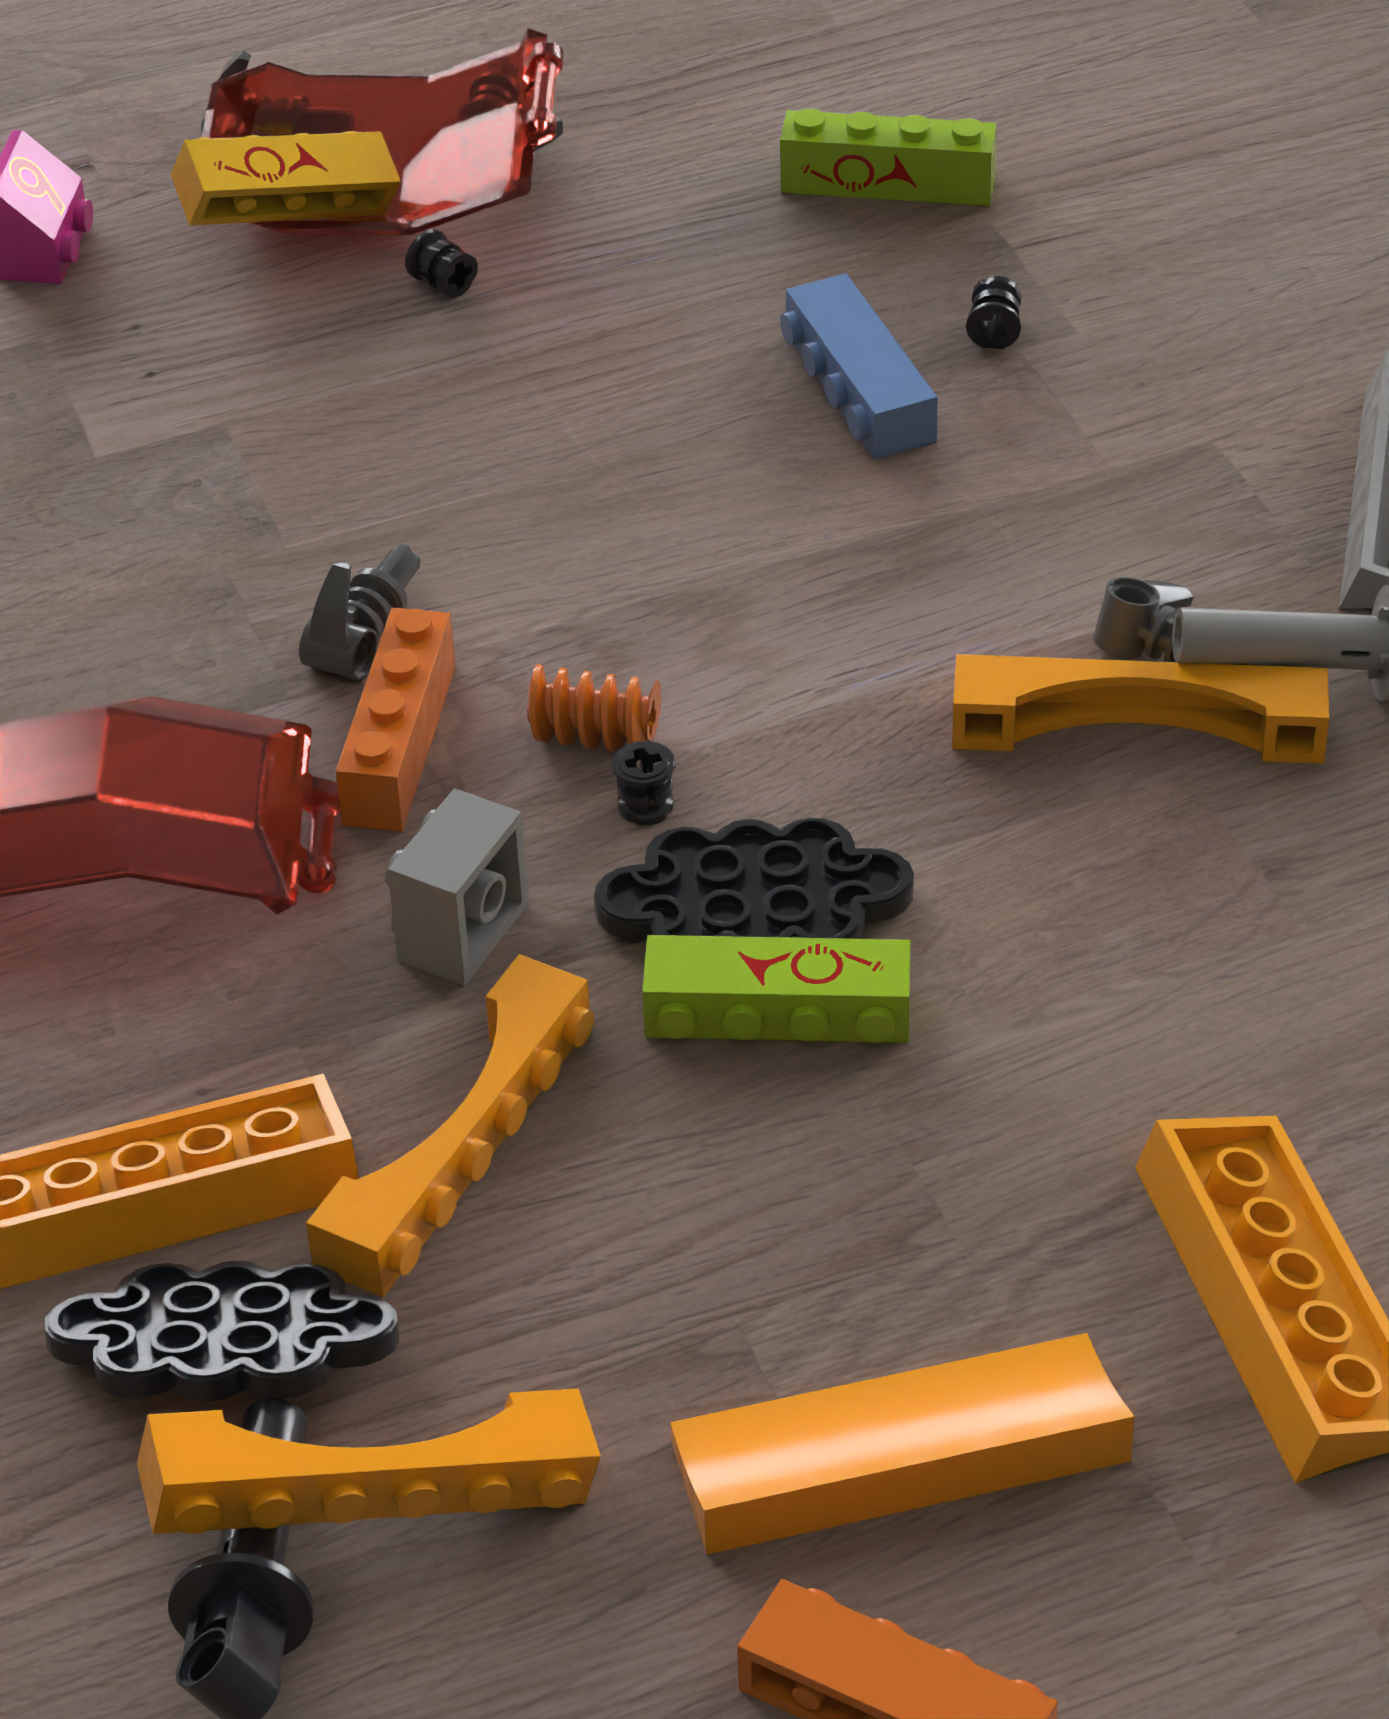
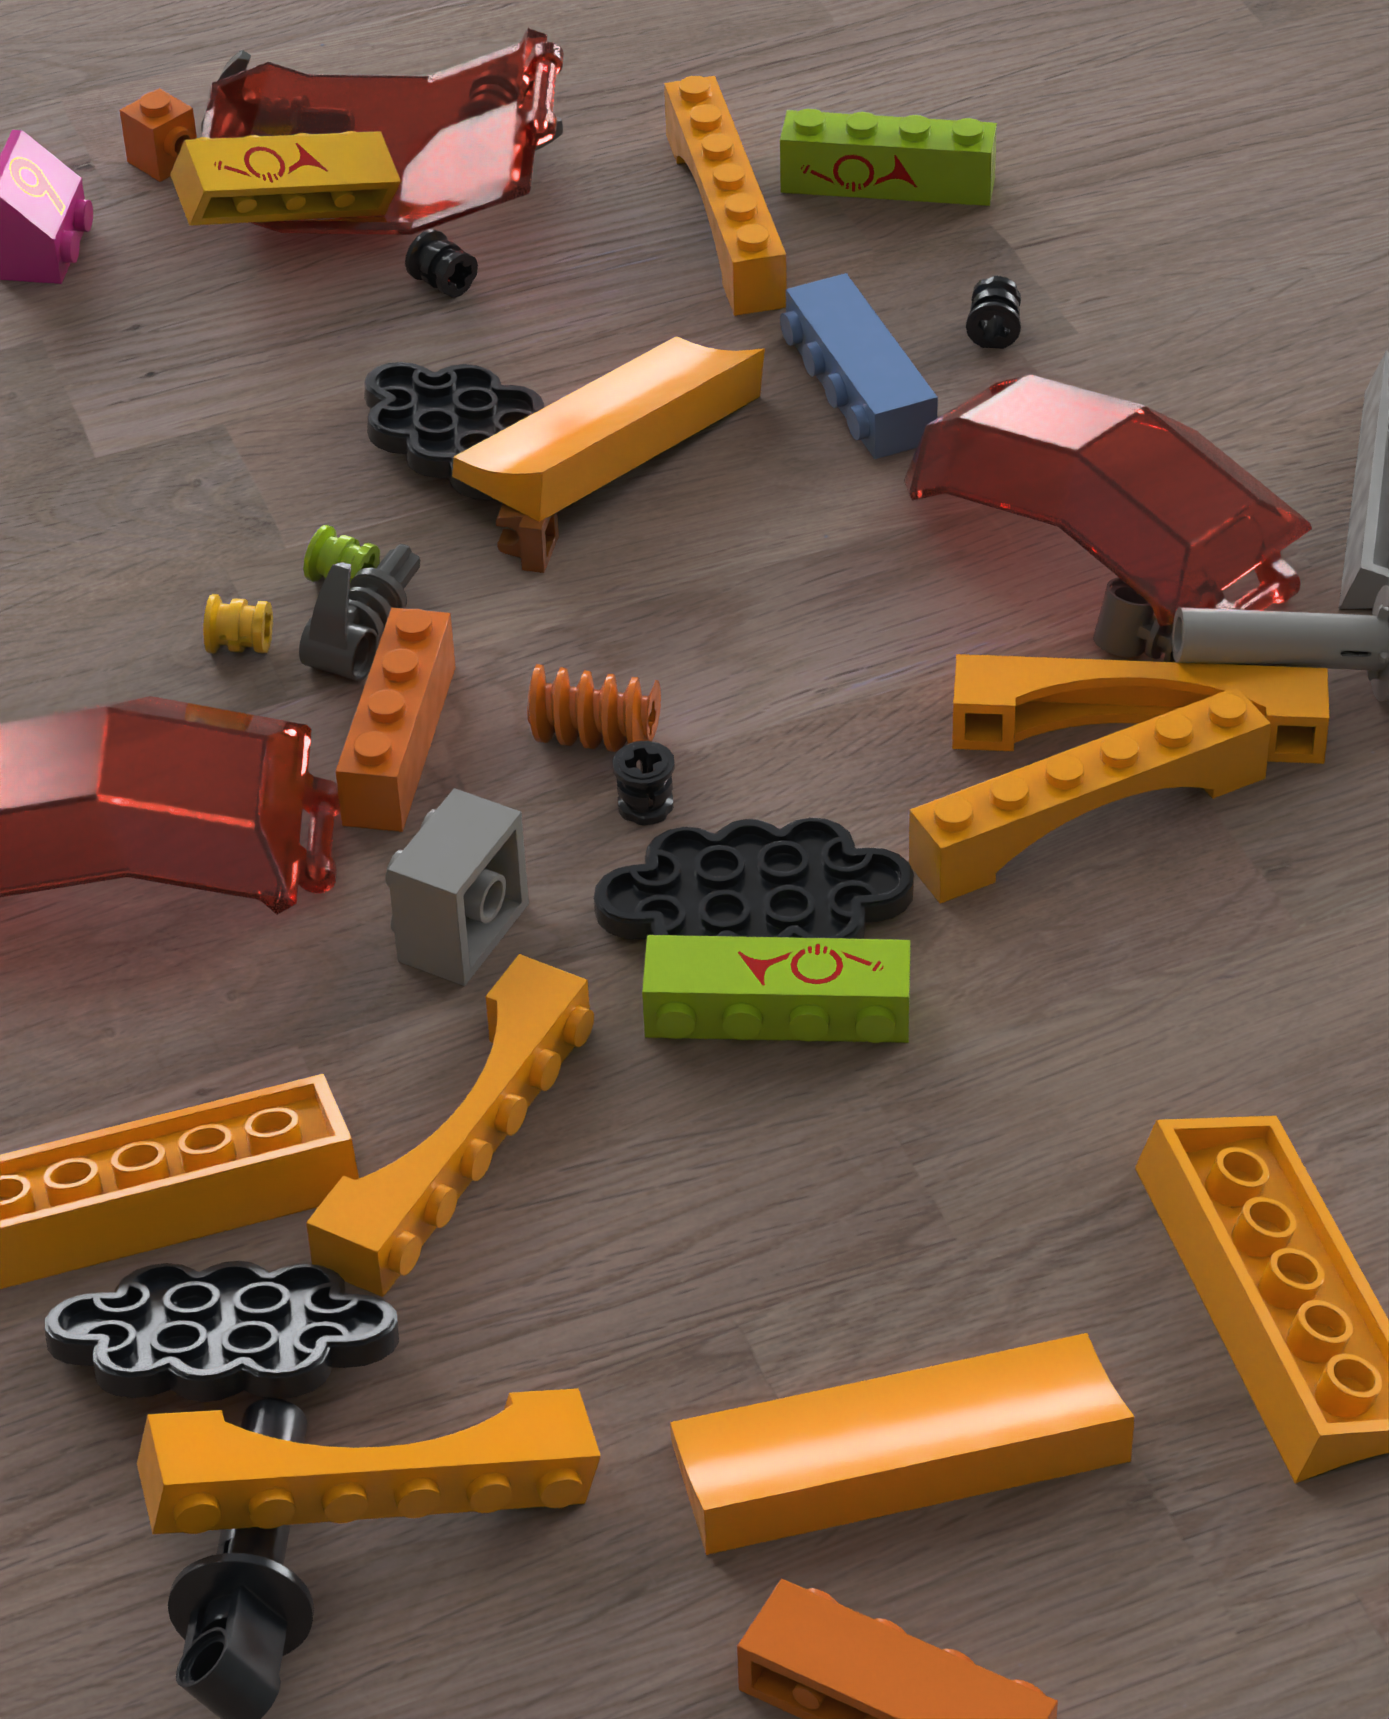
none -> orange brick [120,88,197,182]
none -> yellow bush [203,594,273,654]
none -> lime bush [303,525,380,582]
none -> black plate [364,362,544,500]
none -> light orange arch [452,336,765,522]
none -> dark orange tile [496,504,559,573]
none -> light orange arch [664,76,787,316]
none -> clear red windscreen [904,374,1312,626]
none -> light orange arch [909,687,1271,904]

